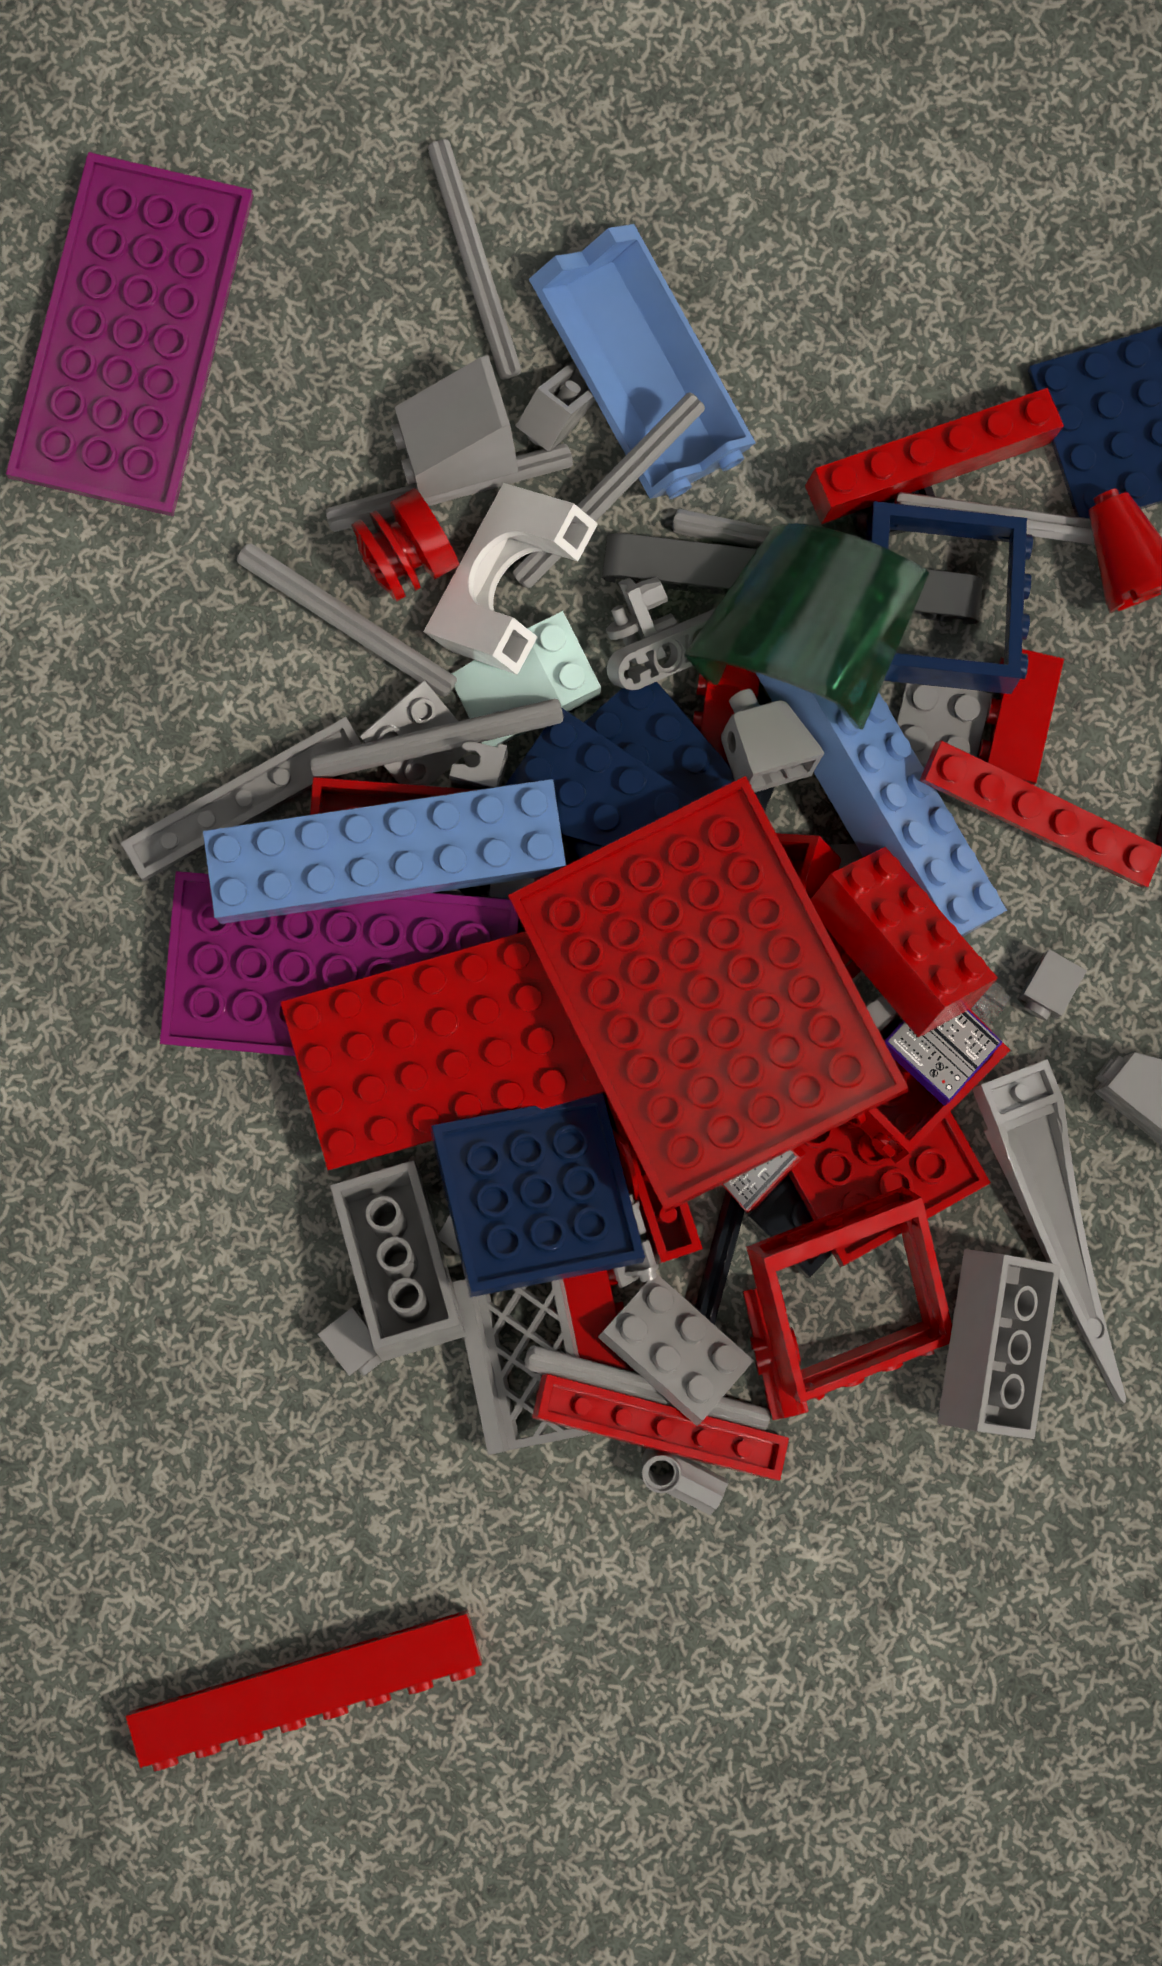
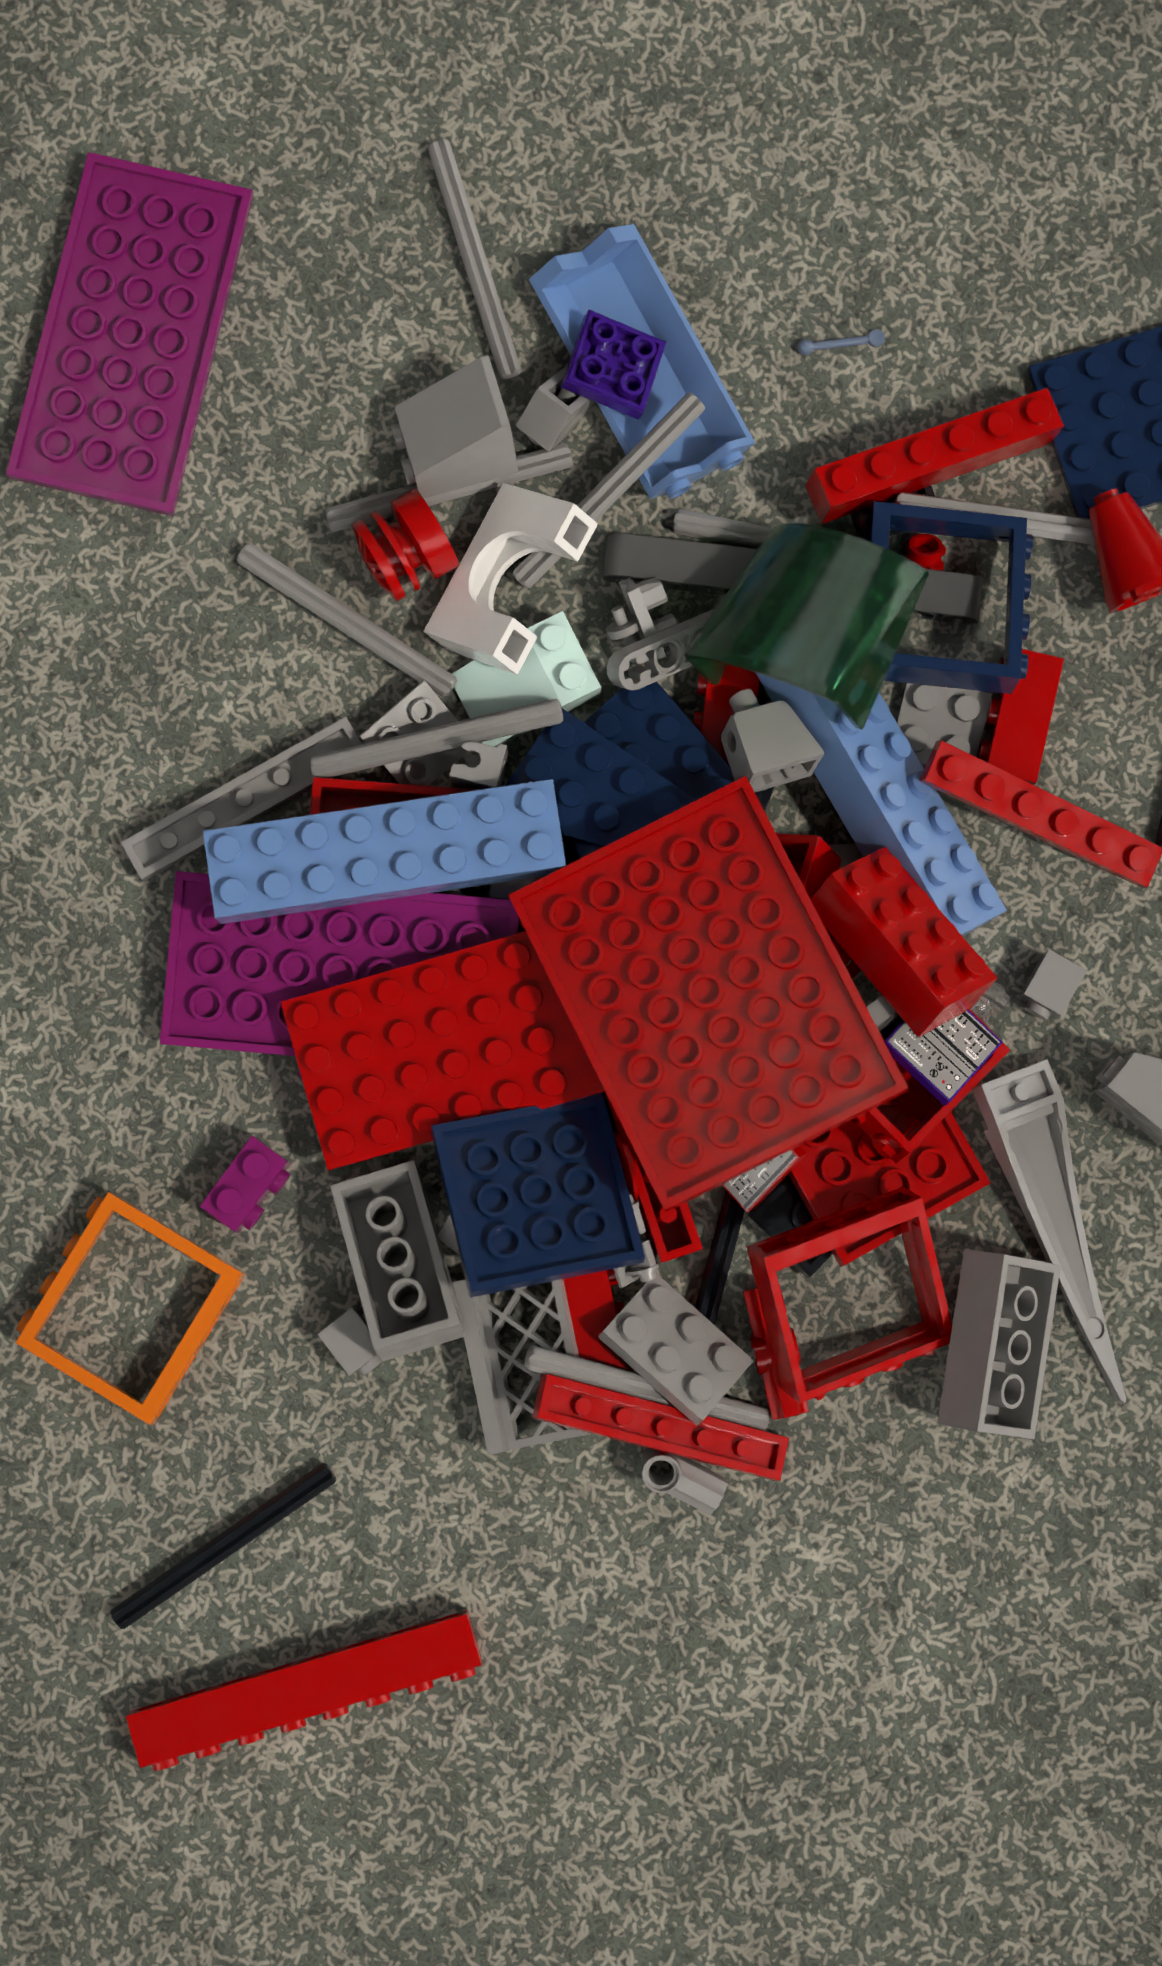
none -> orange window [15,1192,246,1425]
none -> black axle [110,1463,336,1629]
none -> magenta brick [200,1136,291,1233]
none -> dark purple tile [561,309,666,420]
none -> sand blue hinge [797,329,885,356]
none -> red plate [902,534,946,571]

